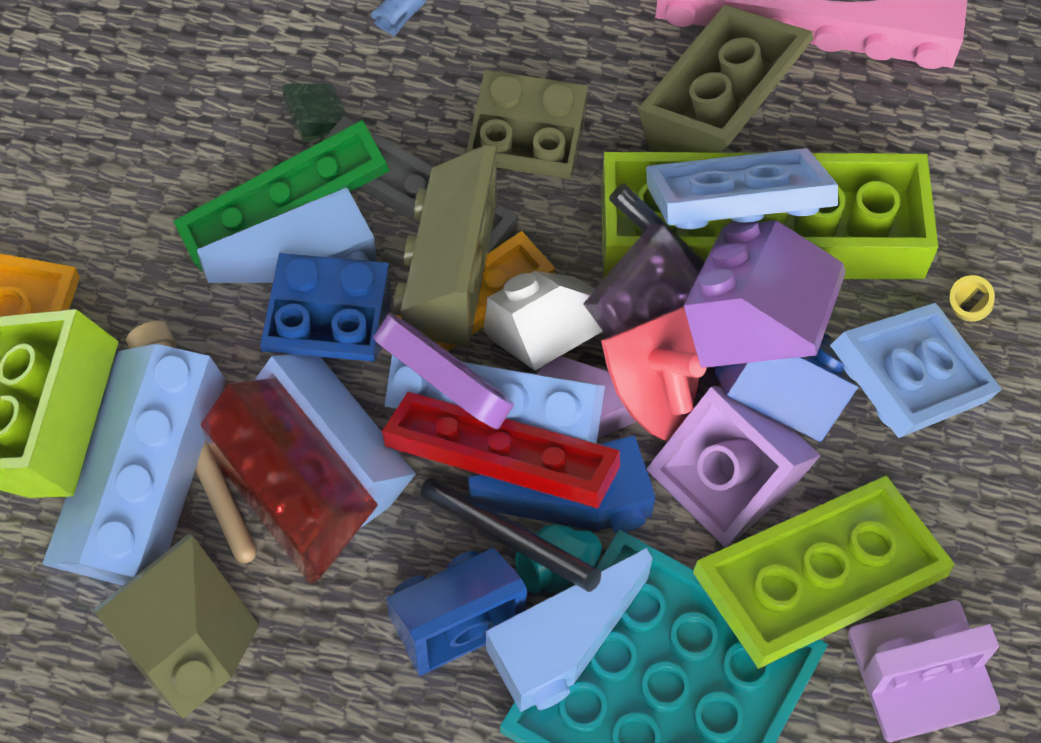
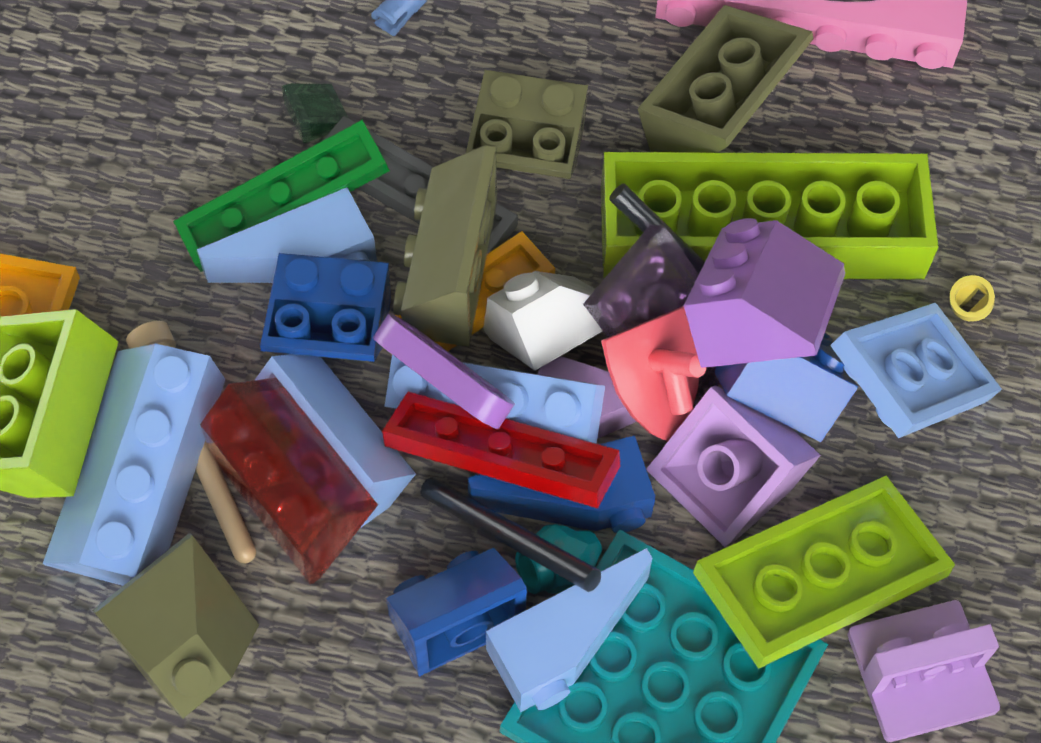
light blue plate [646,148,838,229] -> none

